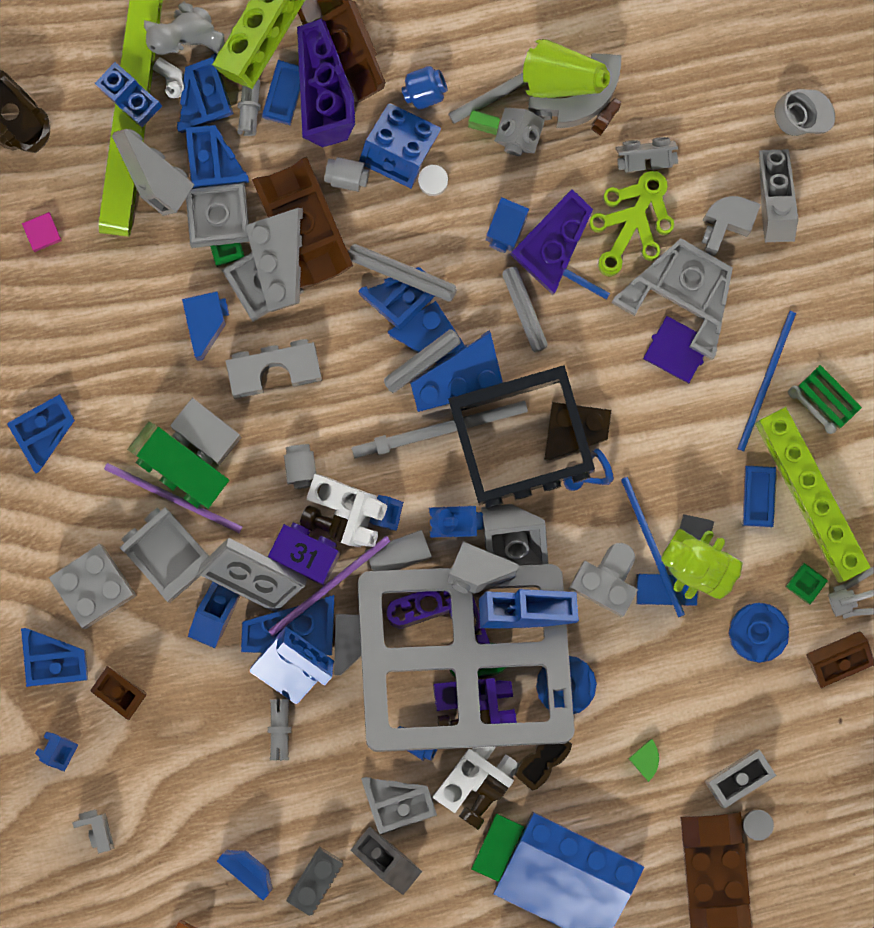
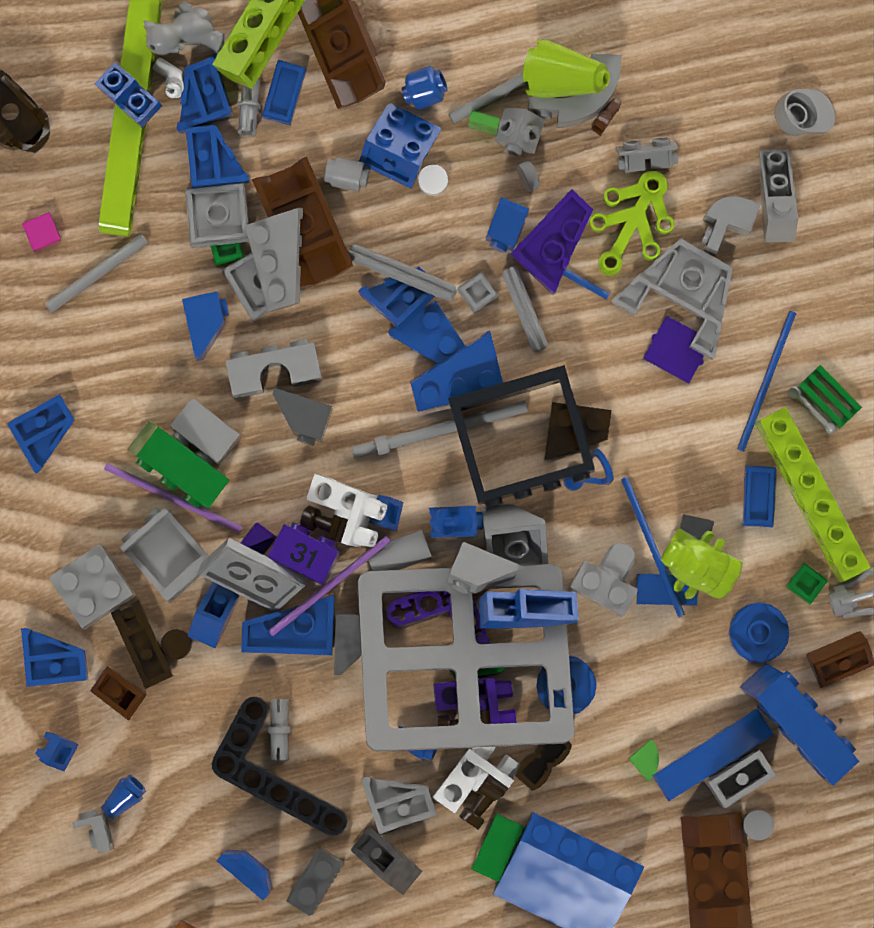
light grey slope [112,129,195,216] -> none
bracket [250,626,334,704] -> none
light grey brick [284,444,316,489] -> none
dark purple wedge [297,19,355,147] -> none
light grey axle [384,329,461,393] -> none
none -> light grey bar [45,234,148,313]
none -> blue cone [101,775,146,820]
none -> dark brown plate [111,599,174,689]
none -> dark brown tile [161,629,192,660]
none -> black beam [211,697,348,836]
none -> dark purple slope [240,522,277,555]
none -> dark grey slope [273,388,333,446]
none -> light grey tile [457,271,499,314]
none -> light grey tile [517,161,540,192]
none -> blue slope [652,708,773,801]
none -> blue wedge [740,663,860,786]

